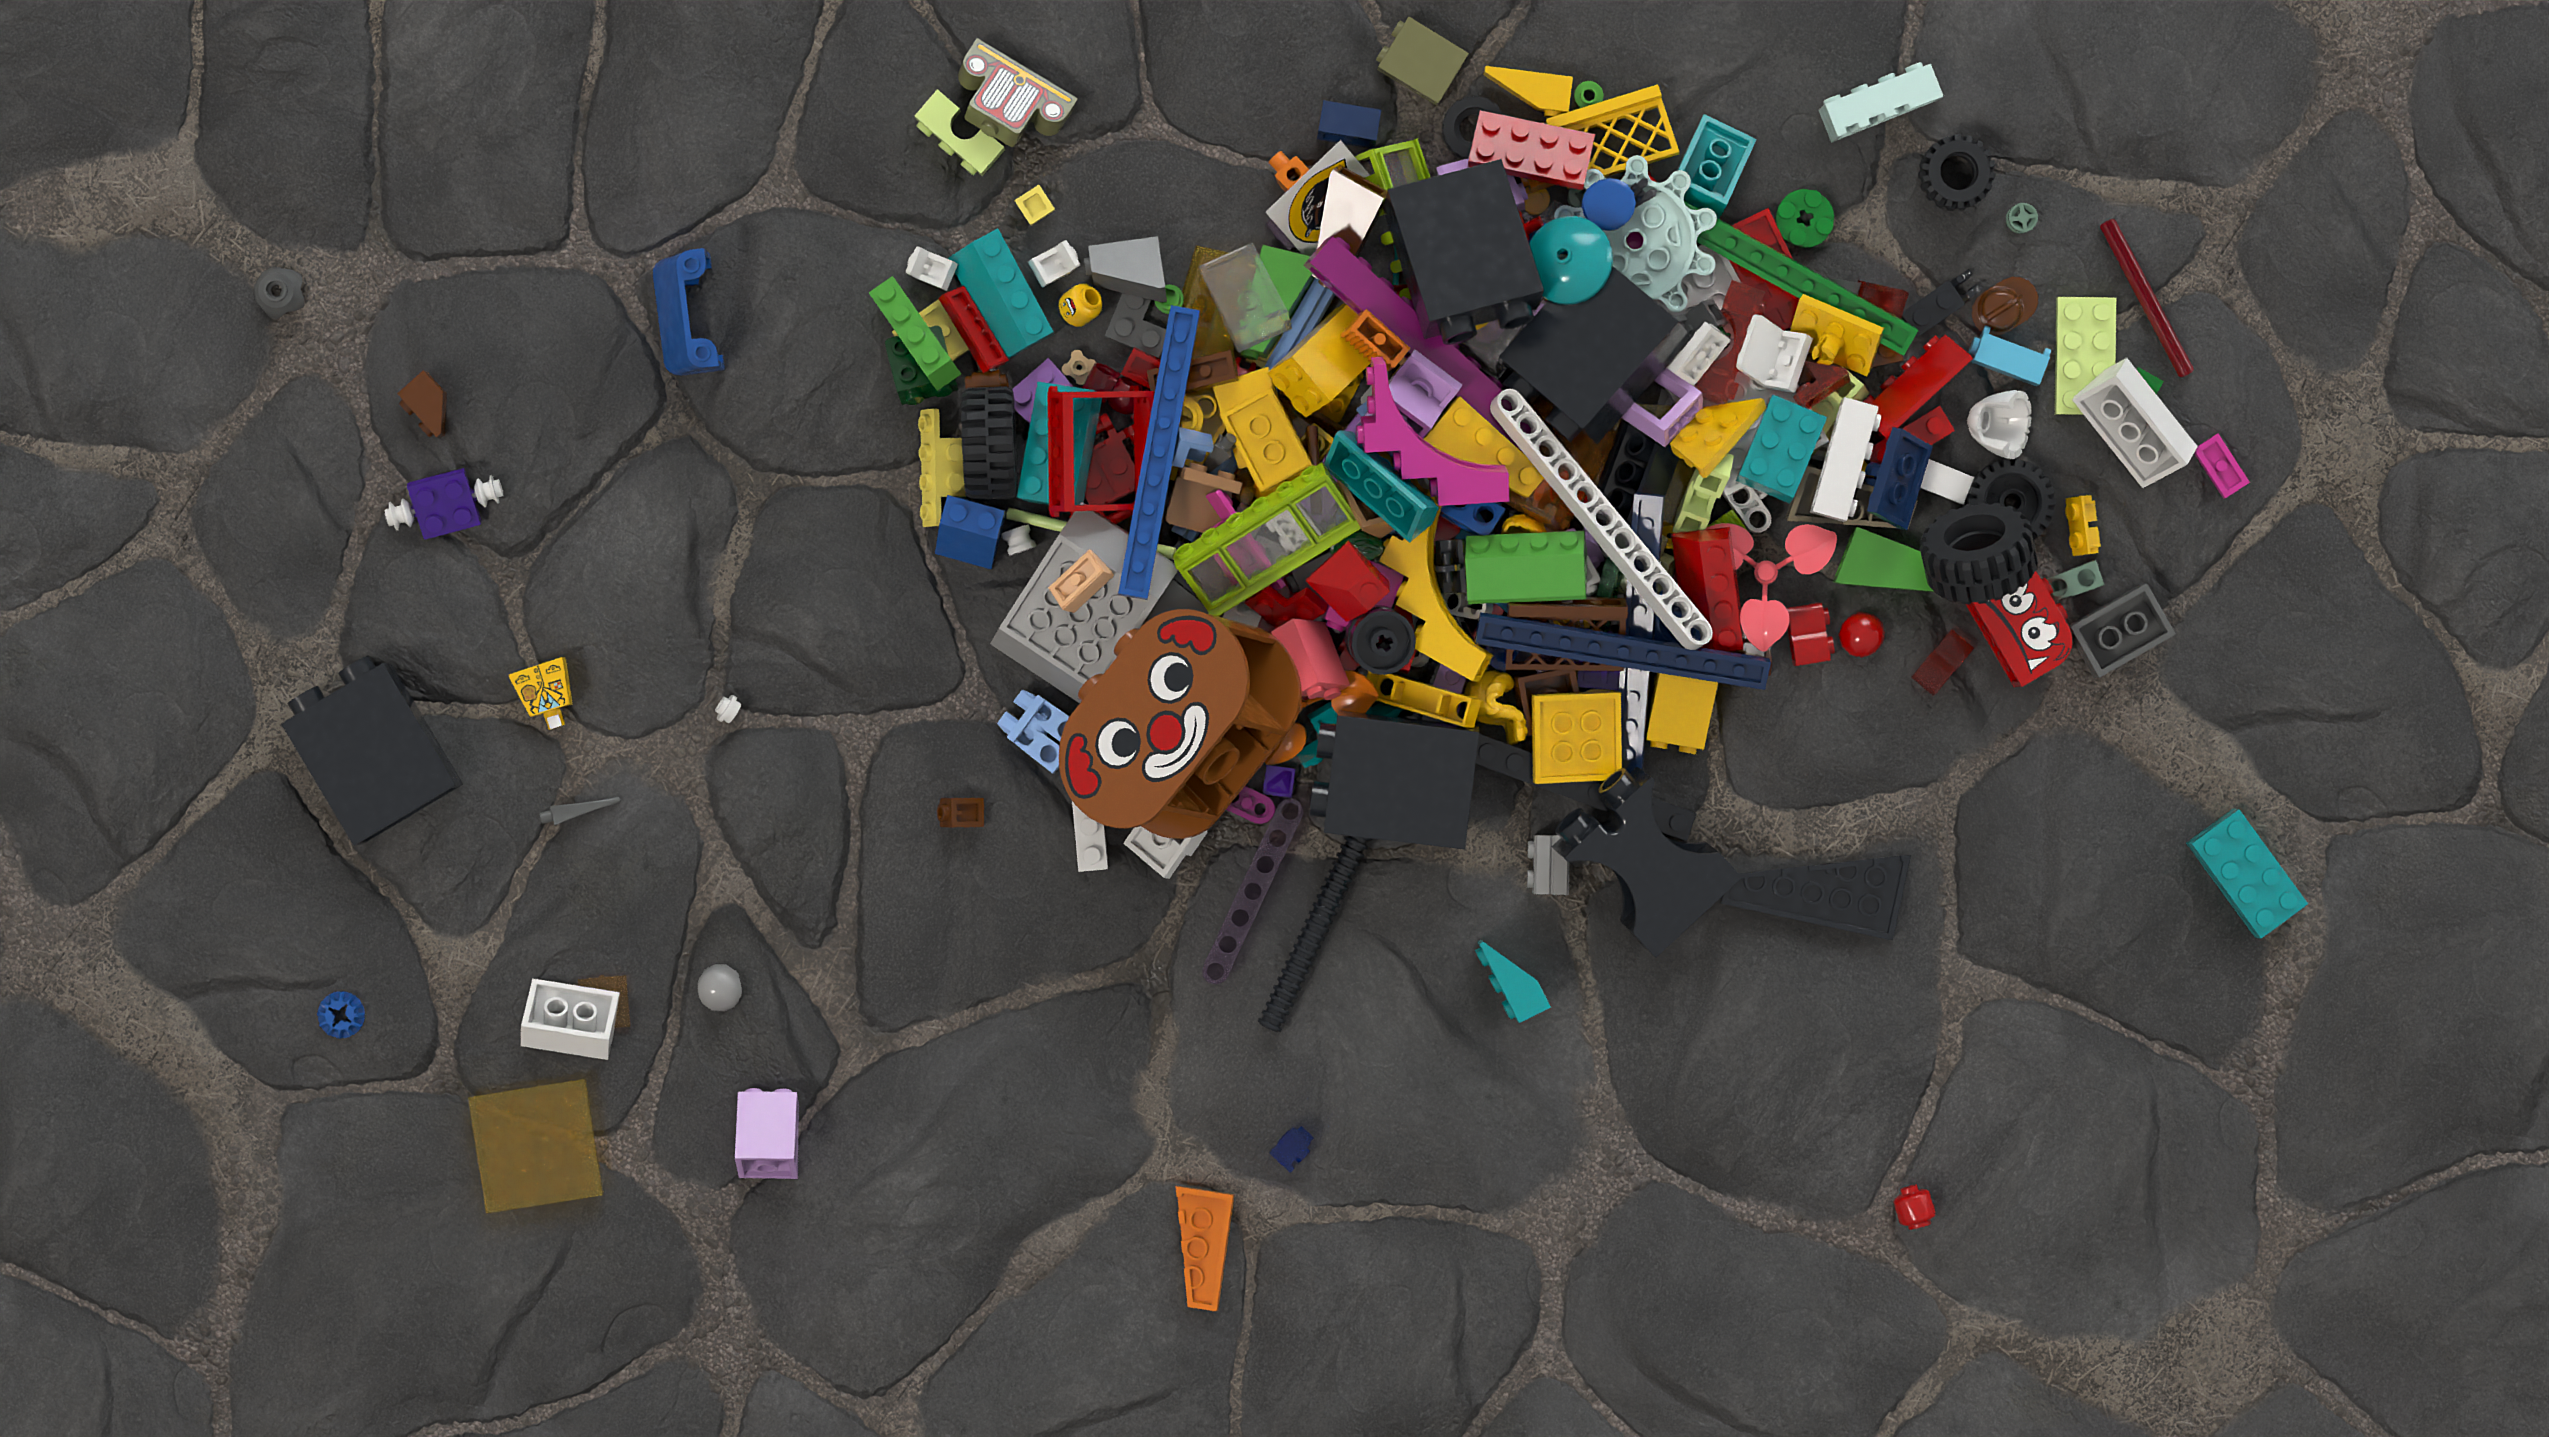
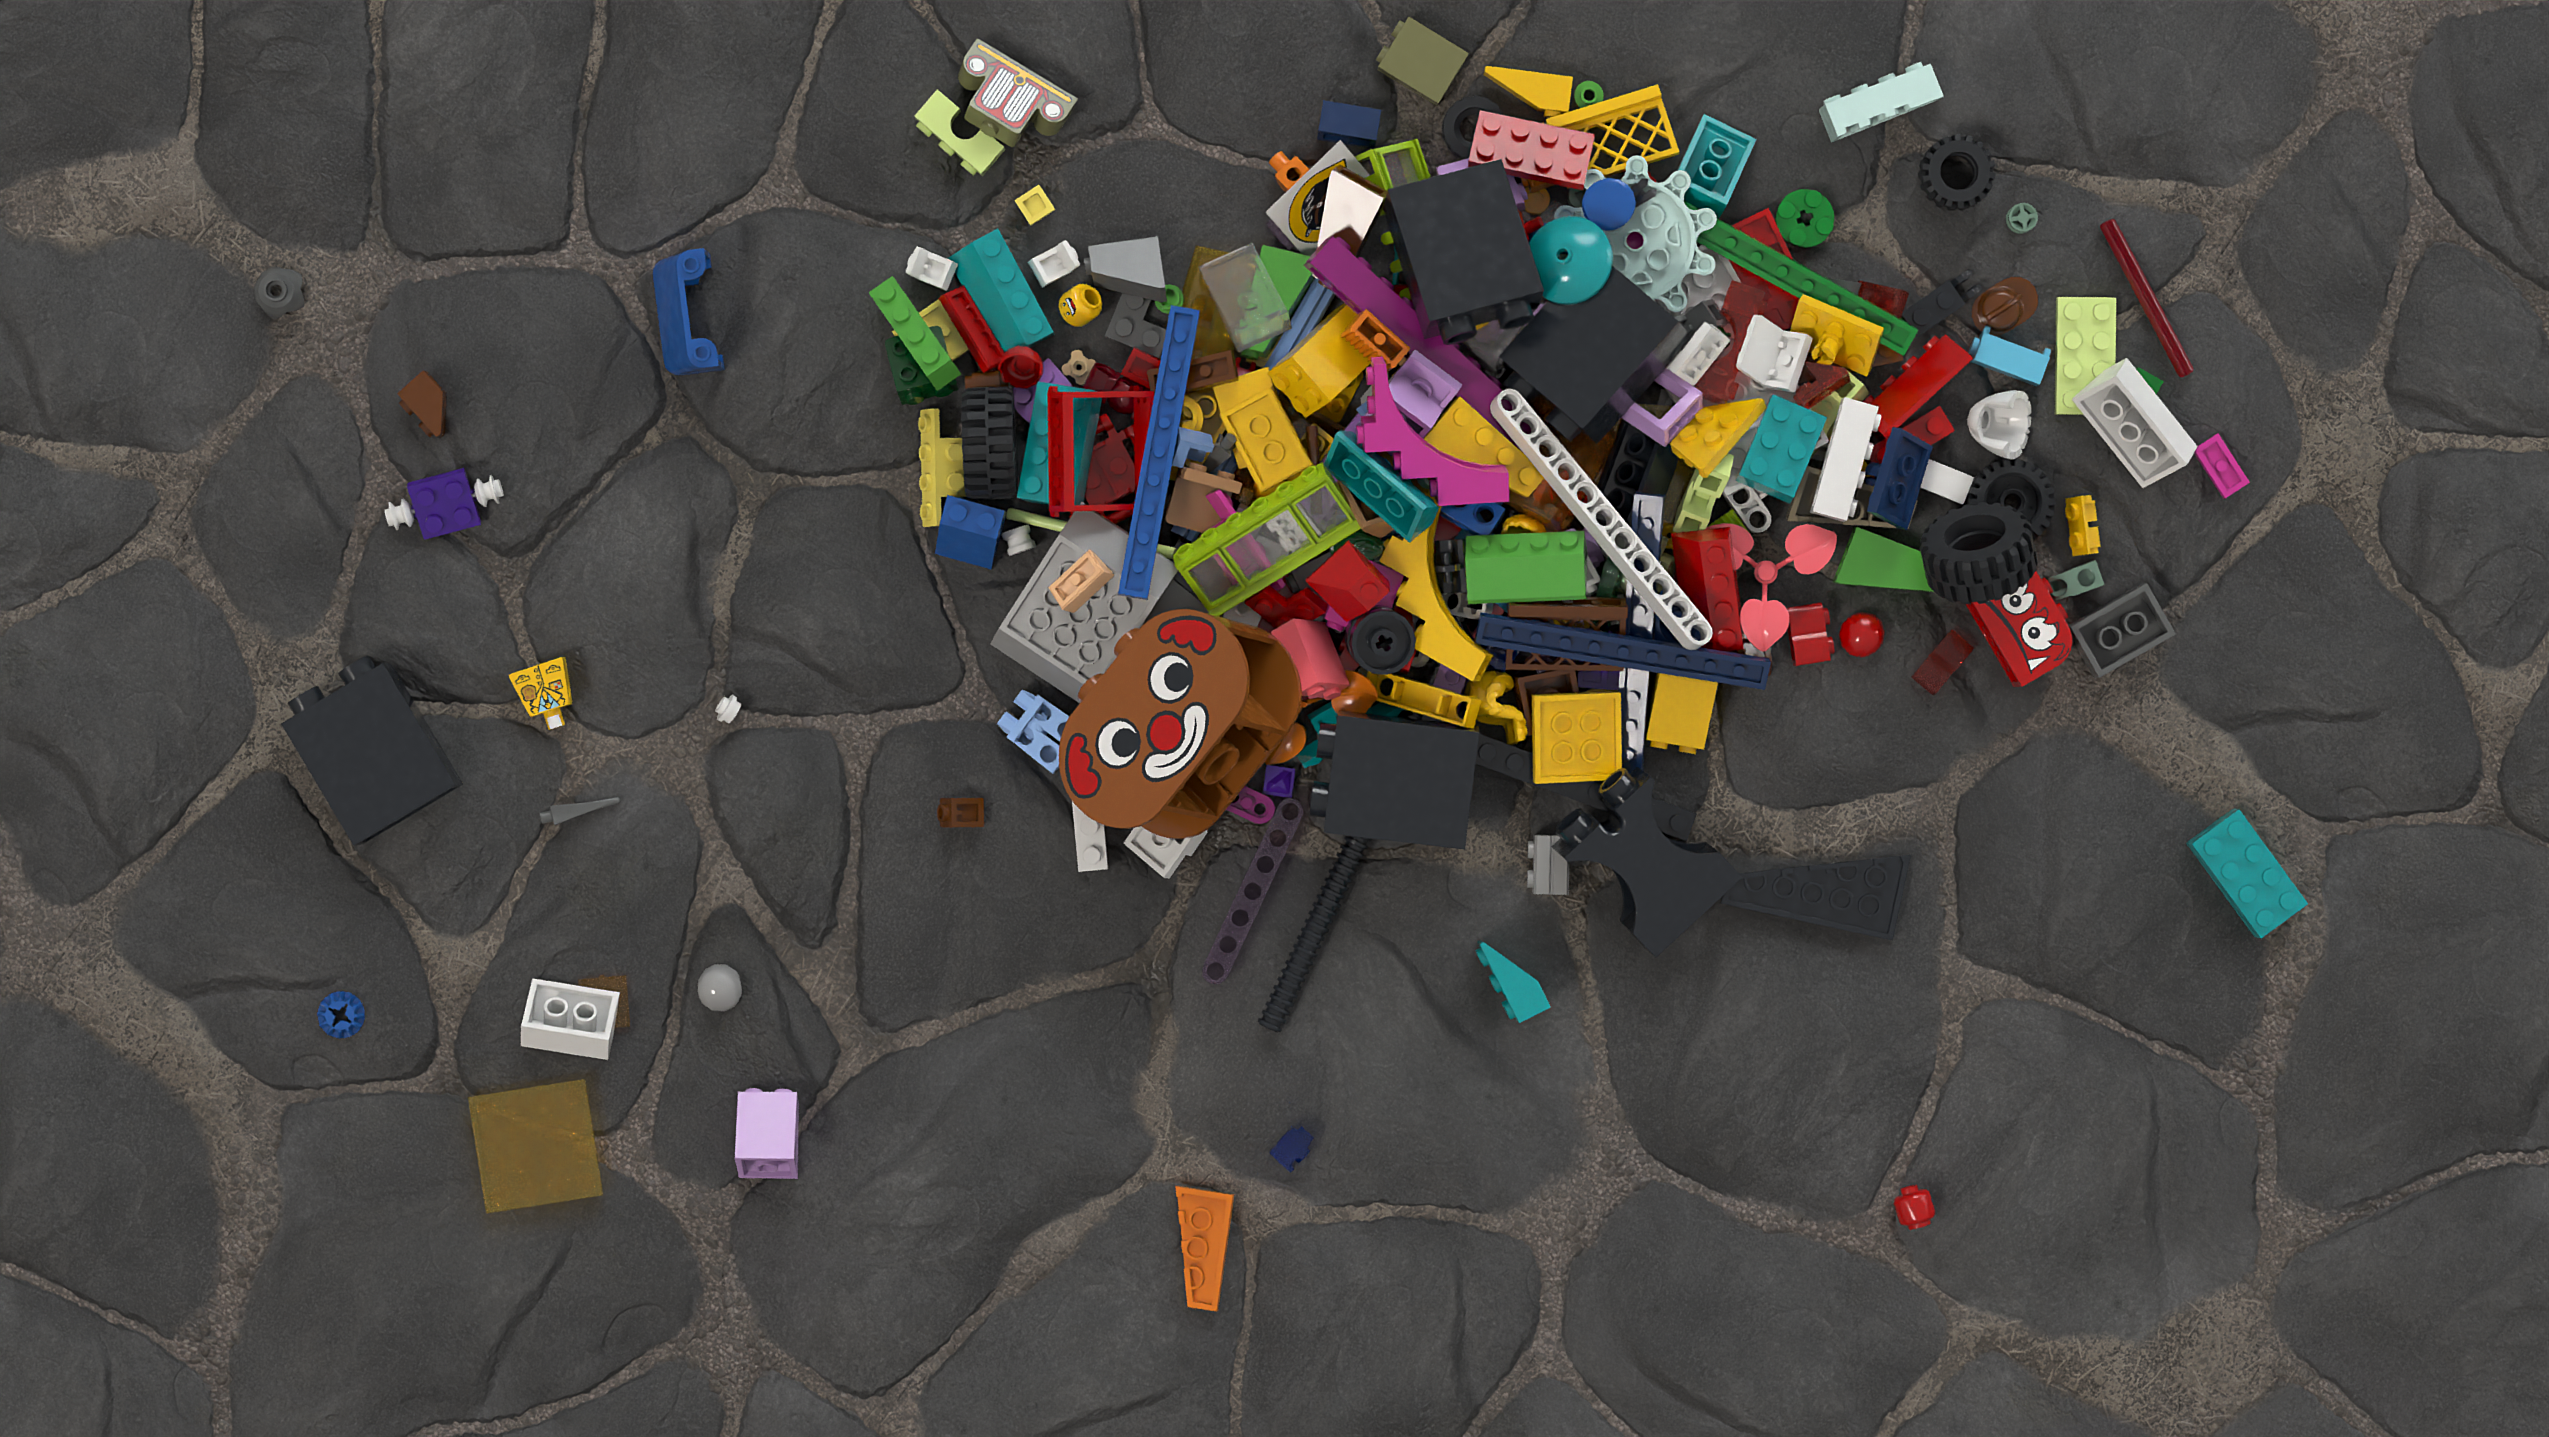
none -> red hair [997,345,1043,389]

